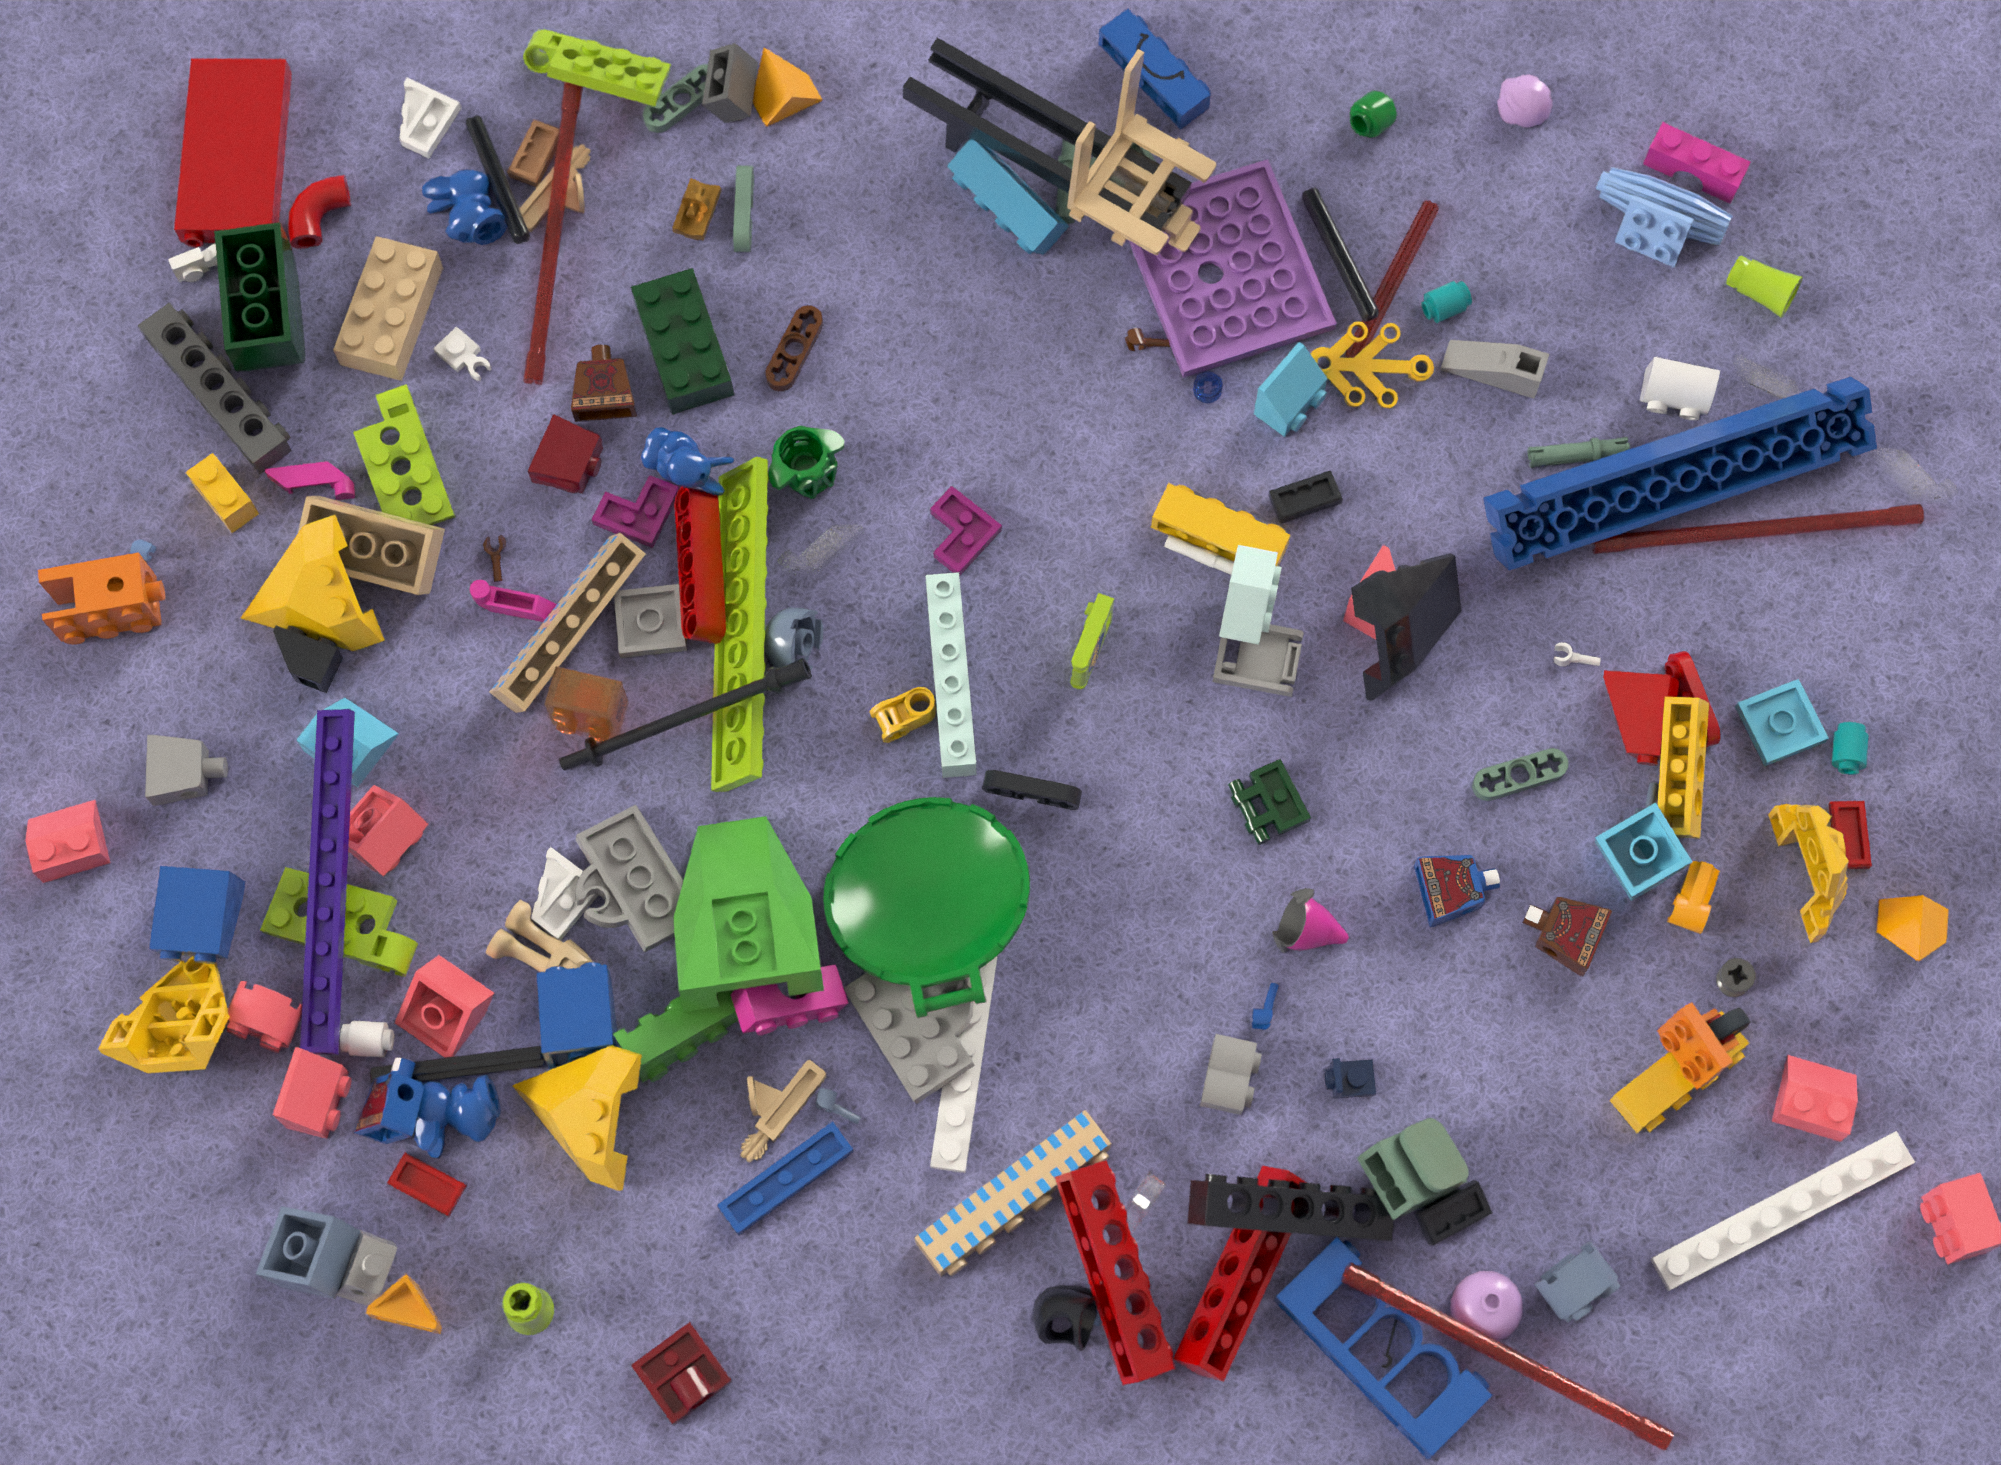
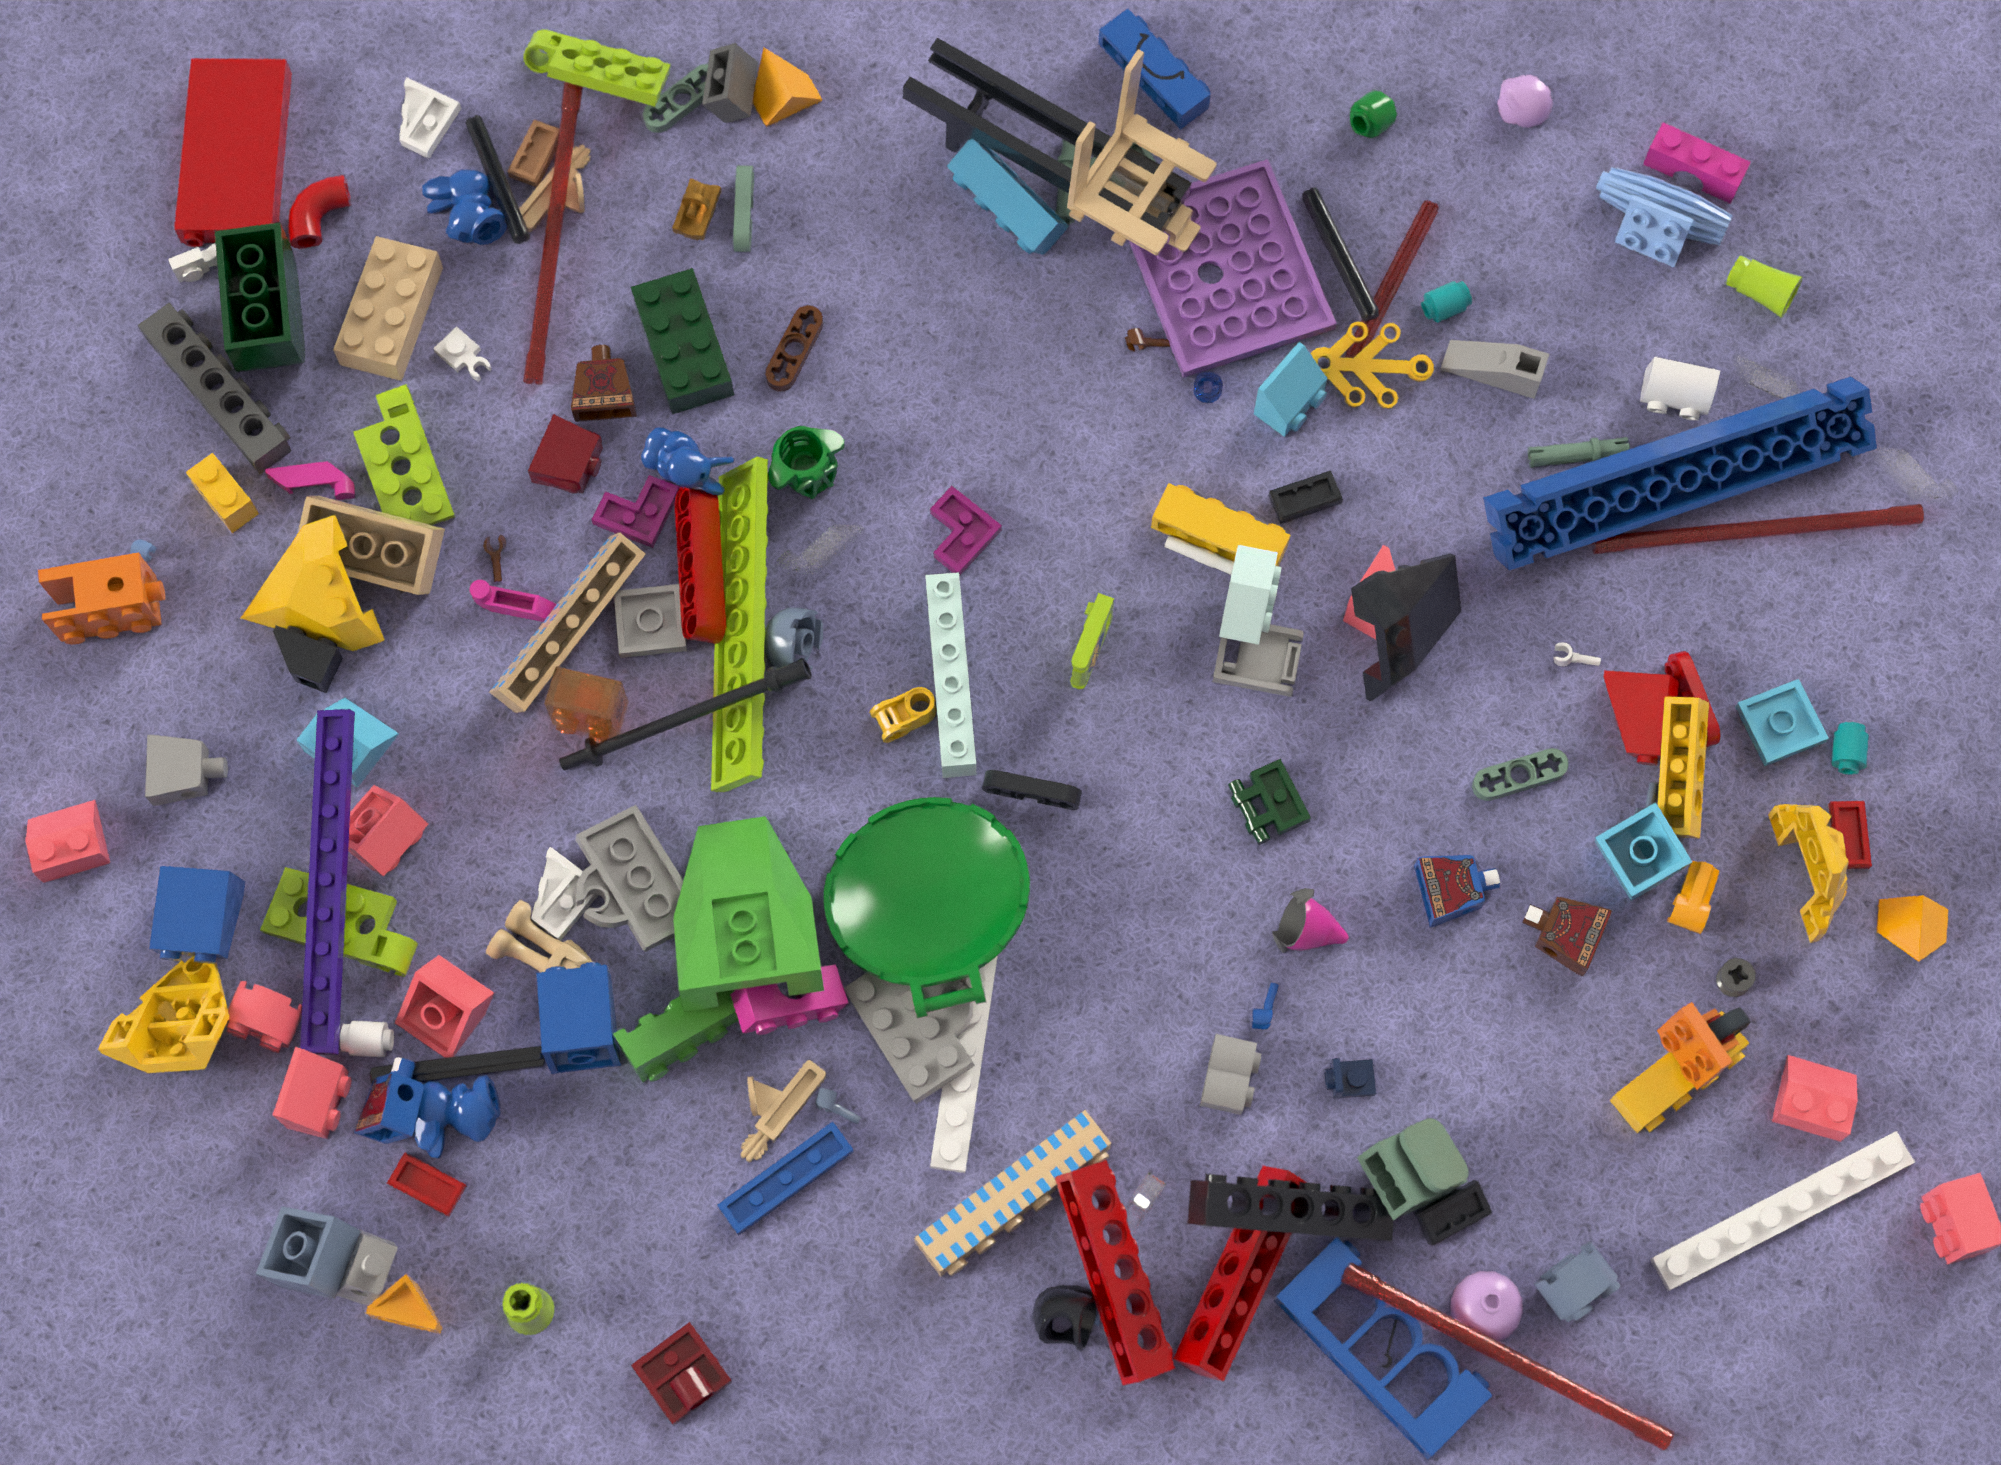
yellow wedge [512,1045,642,1191] -> none

